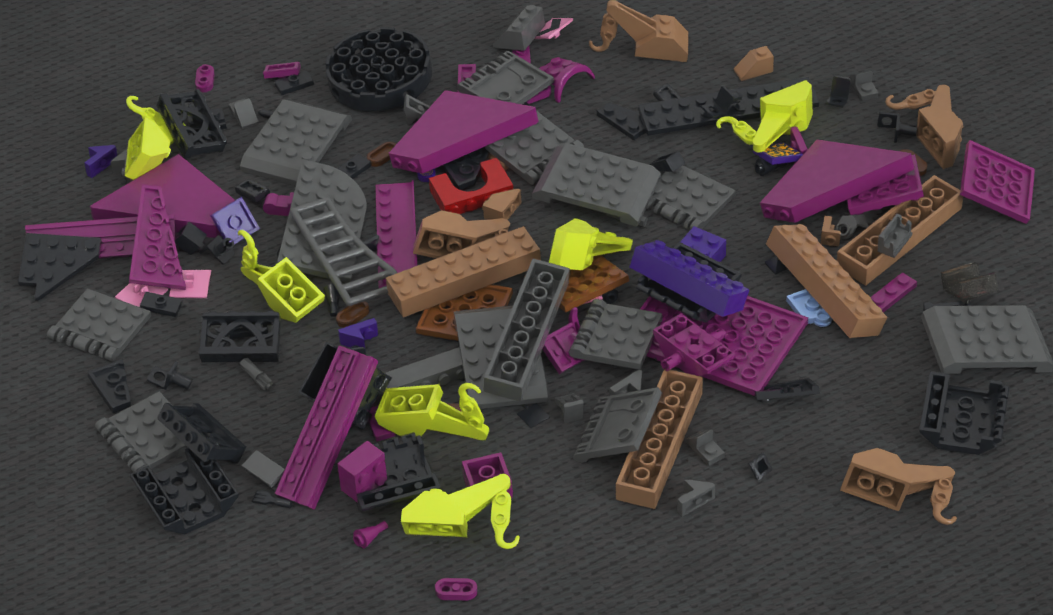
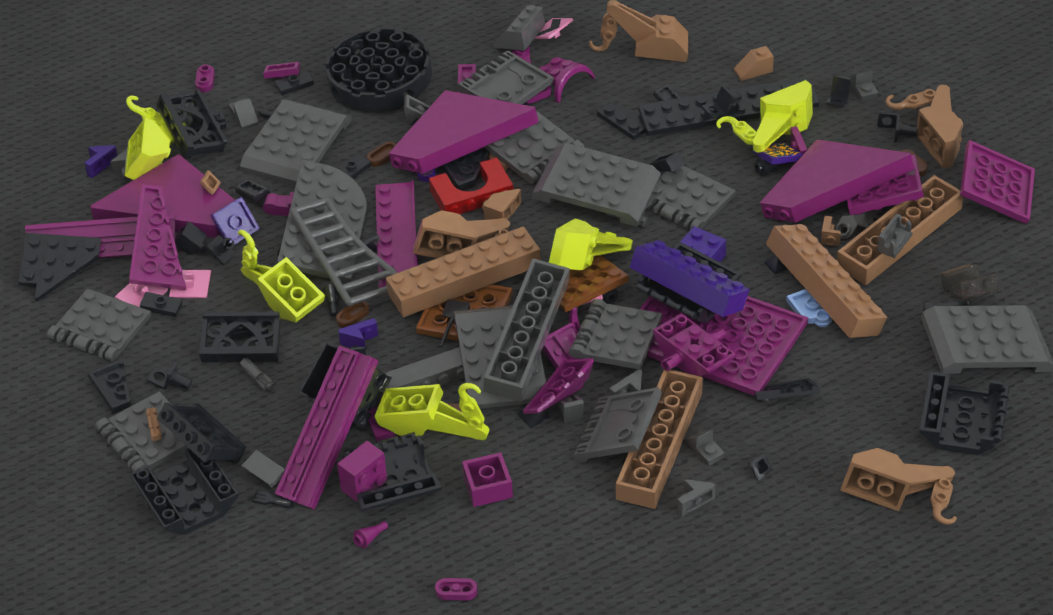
neon yellow slope [401,474,520,549] -> none
magenta plate [871,272,917,313] -> none
none -> medium nougat axle [146,407,162,441]
none -> medium nougat slope [199,170,221,195]
none -> black piece [439,300,470,348]
none -> magenta wedge [523,358,594,414]

